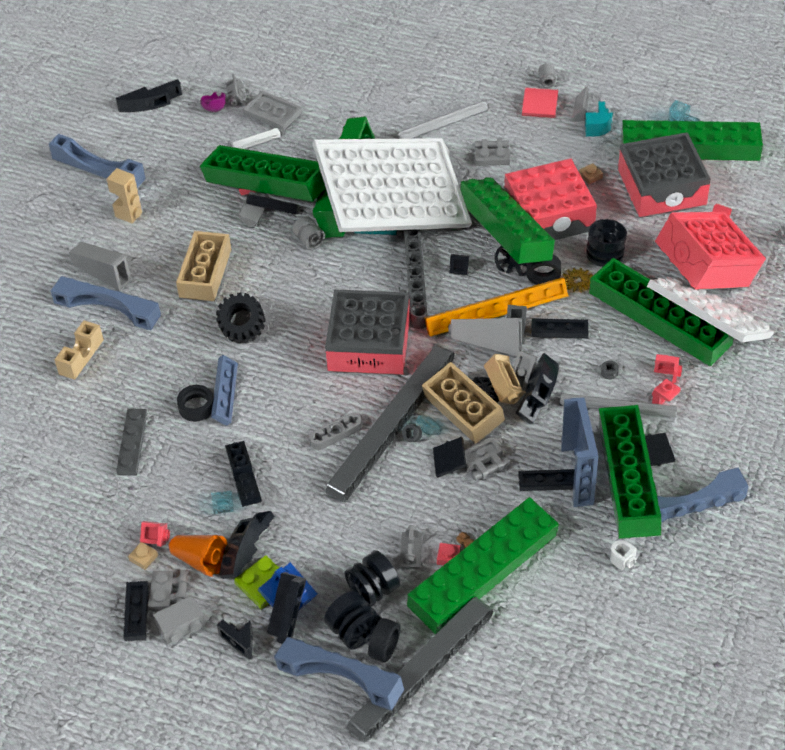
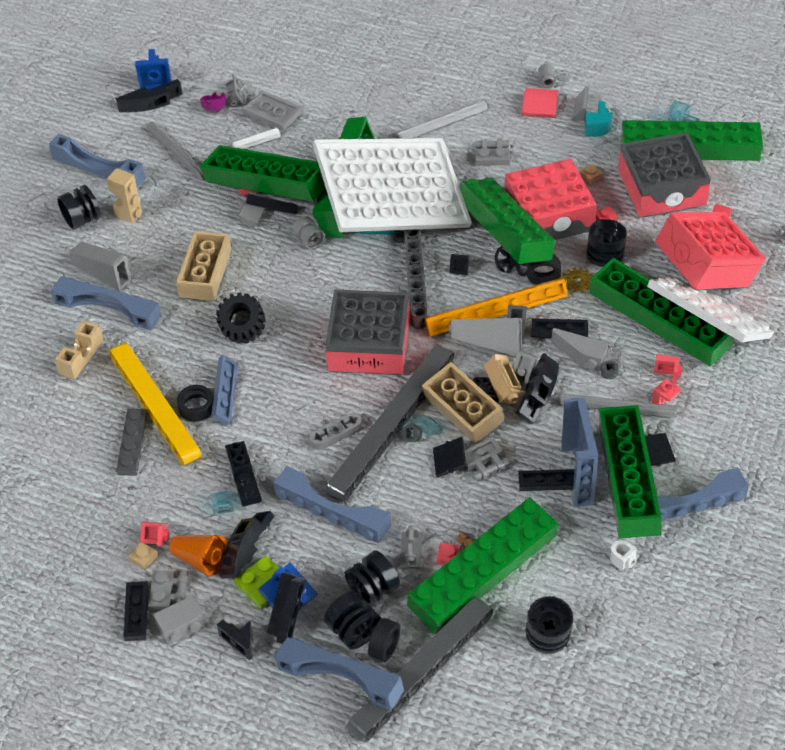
none -> black wheel [57,184,101,230]
none -> yellow beam [108,342,202,466]
none -> blue bracket [135,49,172,90]
none -> light grey axle [146,121,204,180]
none -> sand blue arch [274,466,391,543]
none -> black wheel [525,596,573,654]
none -> light grey slope [552,328,608,371]
none -> coral plate [596,206,618,221]

